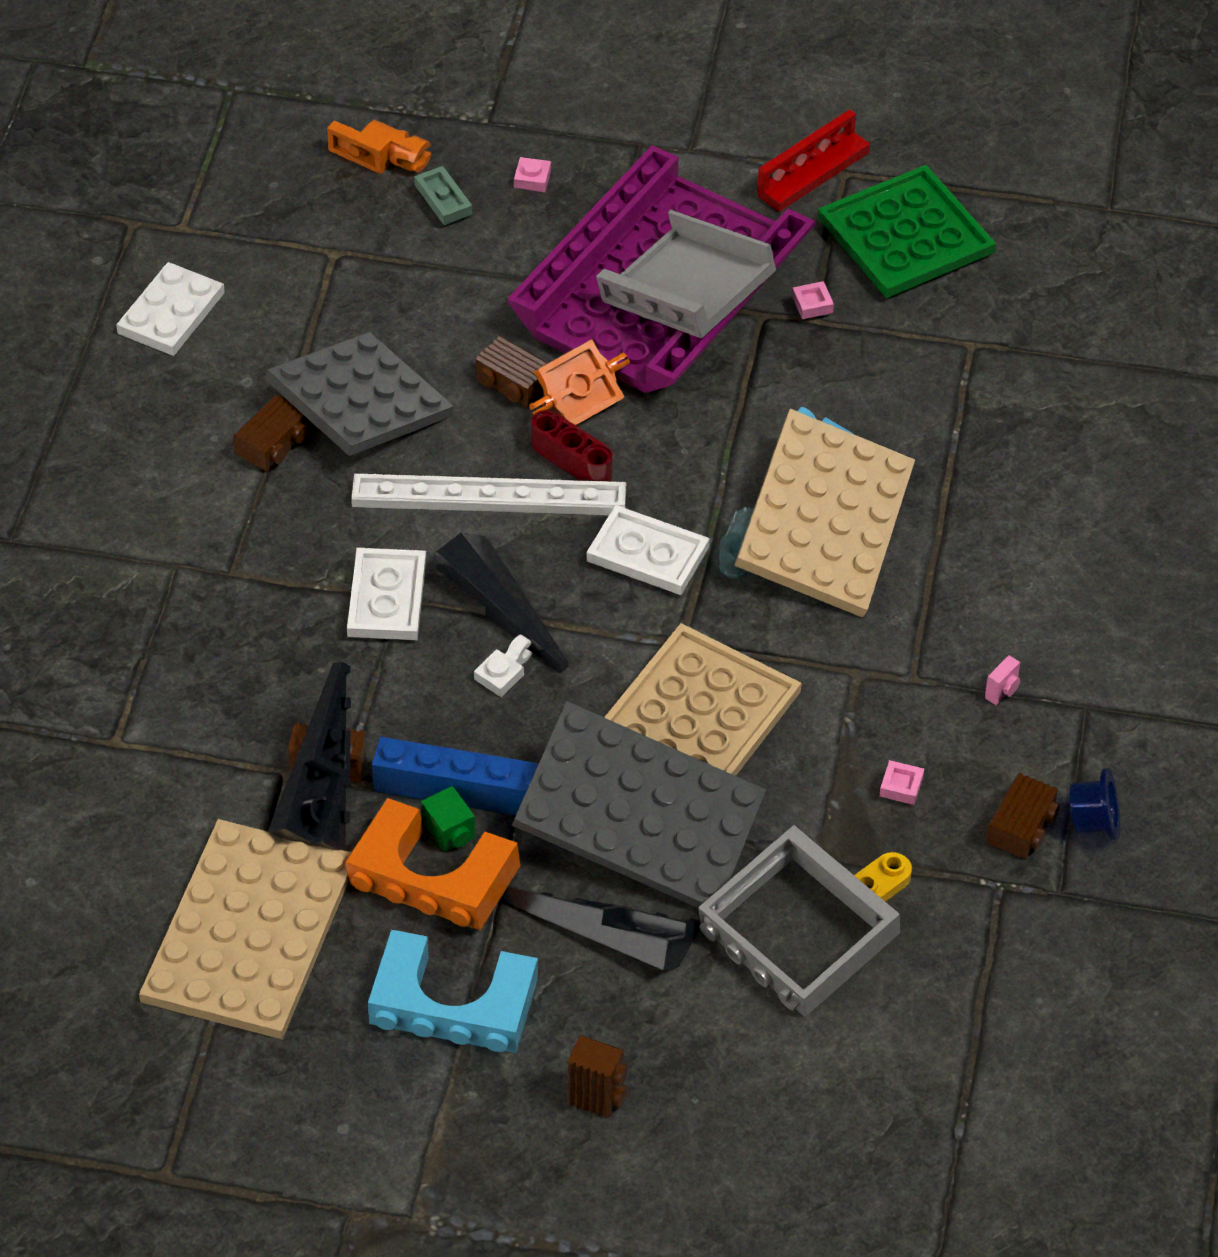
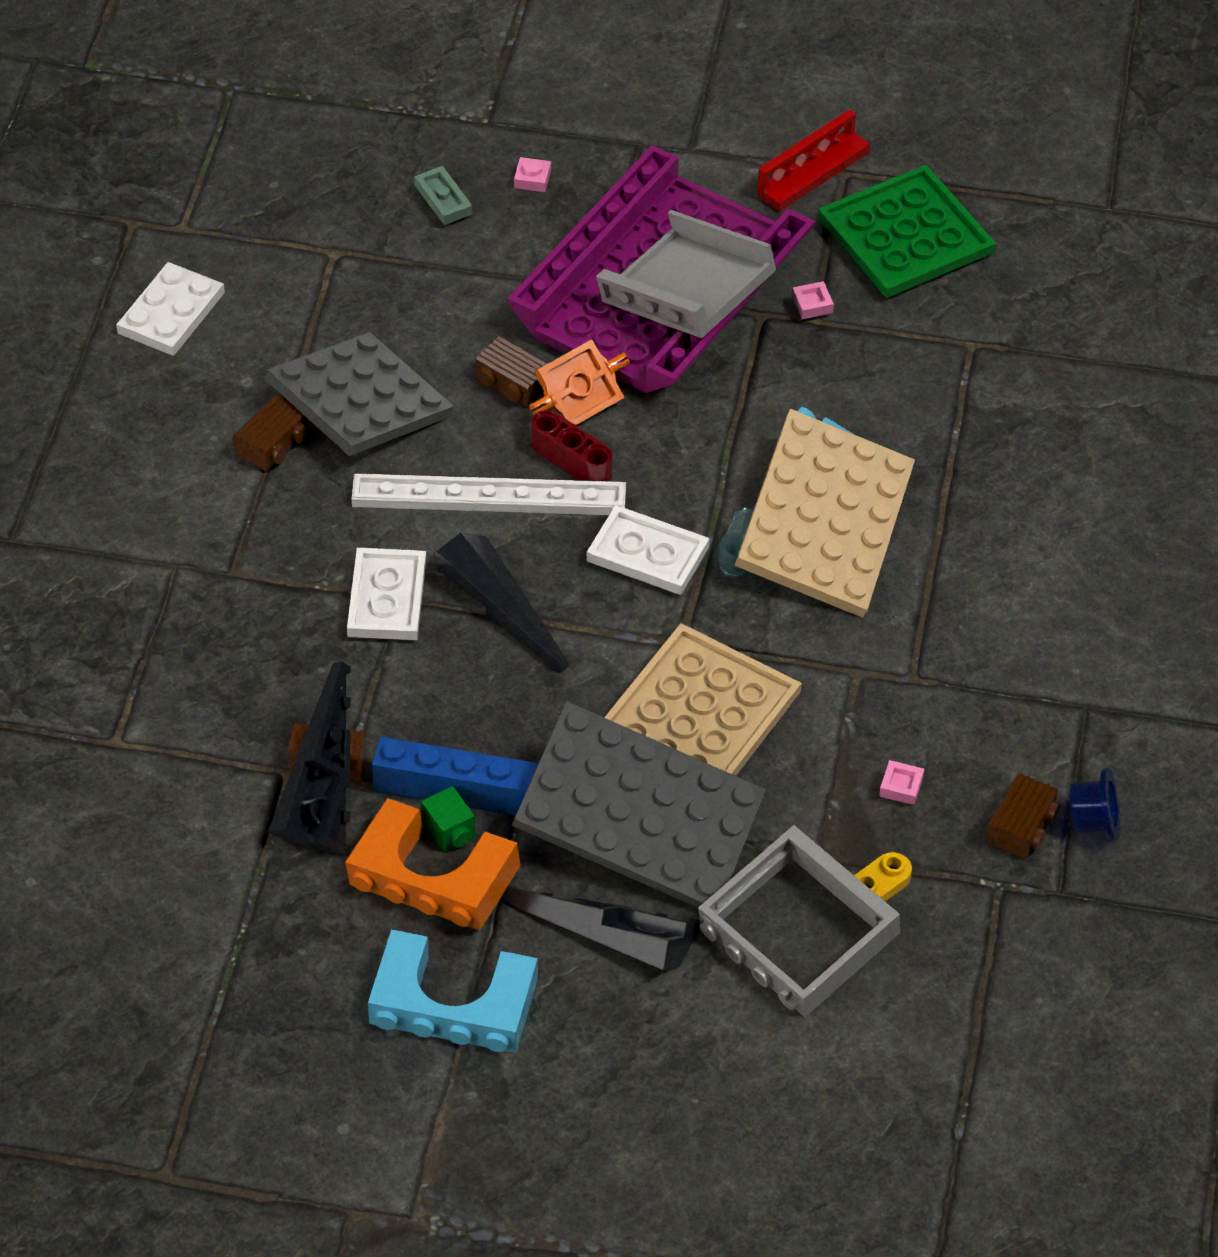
tan plate [139,819,351,1040] -> none
orange plate [327,120,431,174] -> none
white plate [474,634,532,697] -> none
reddish brown brick [568,1035,628,1119] -> none
bright pink plate [985,655,1020,705] -> none

